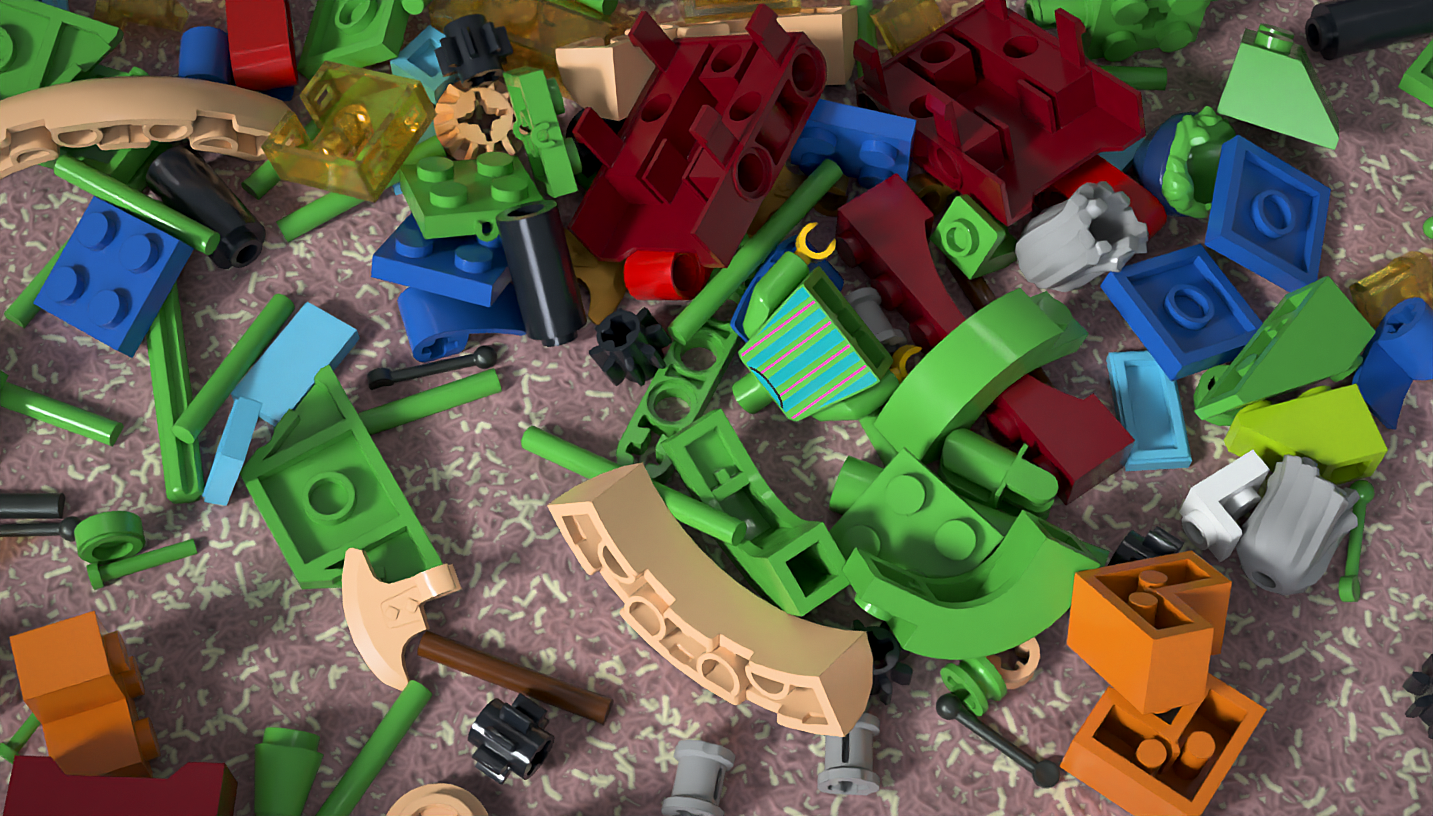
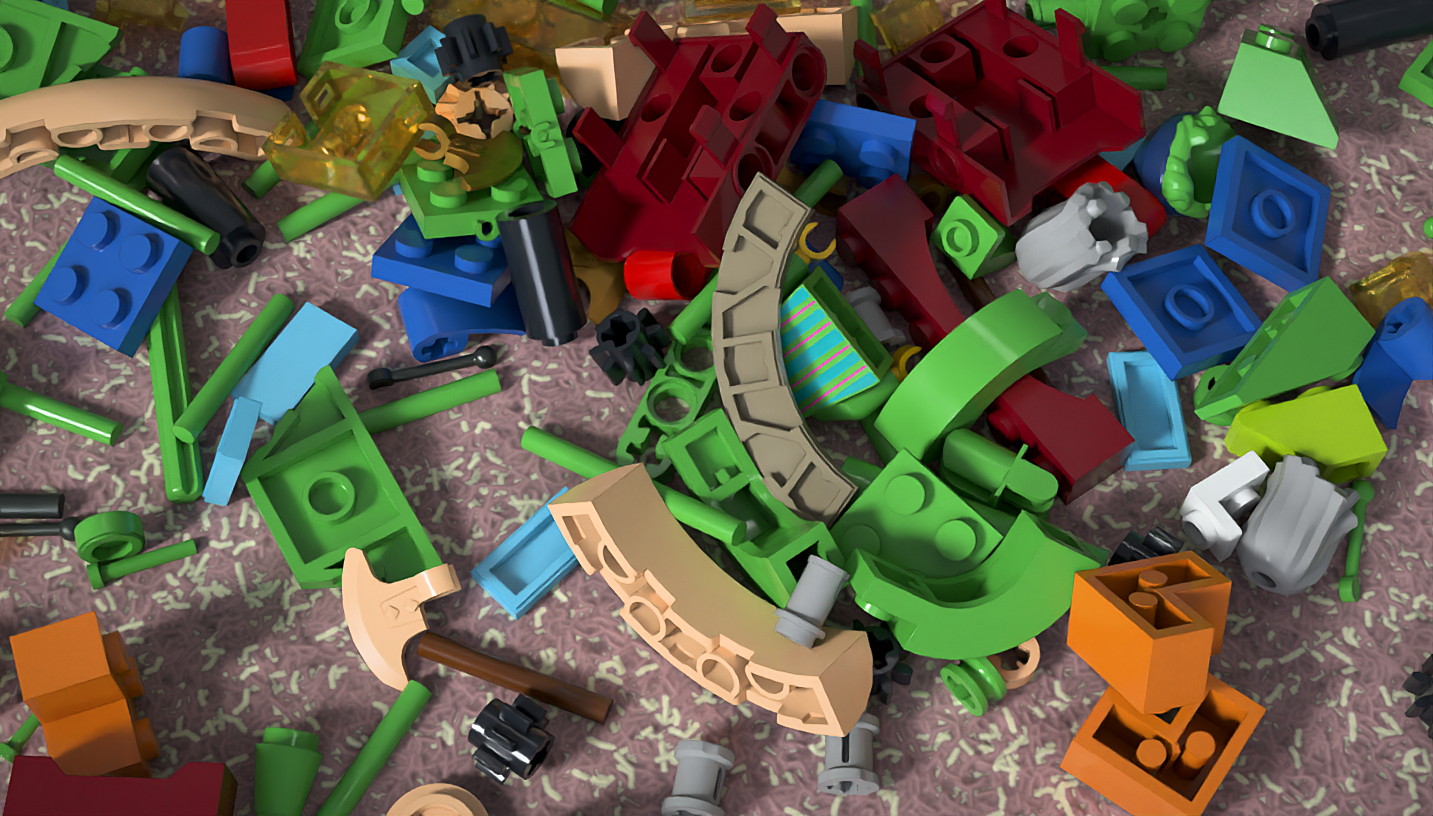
pearl dark grey hinge [936,693,1060,789] -> none
none -> pearl gold piece [414,114,523,191]
none -> medium azure tile [470,486,579,620]
none -> dark tan tile [711,172,862,531]
none -> light grey pin [773,555,850,649]

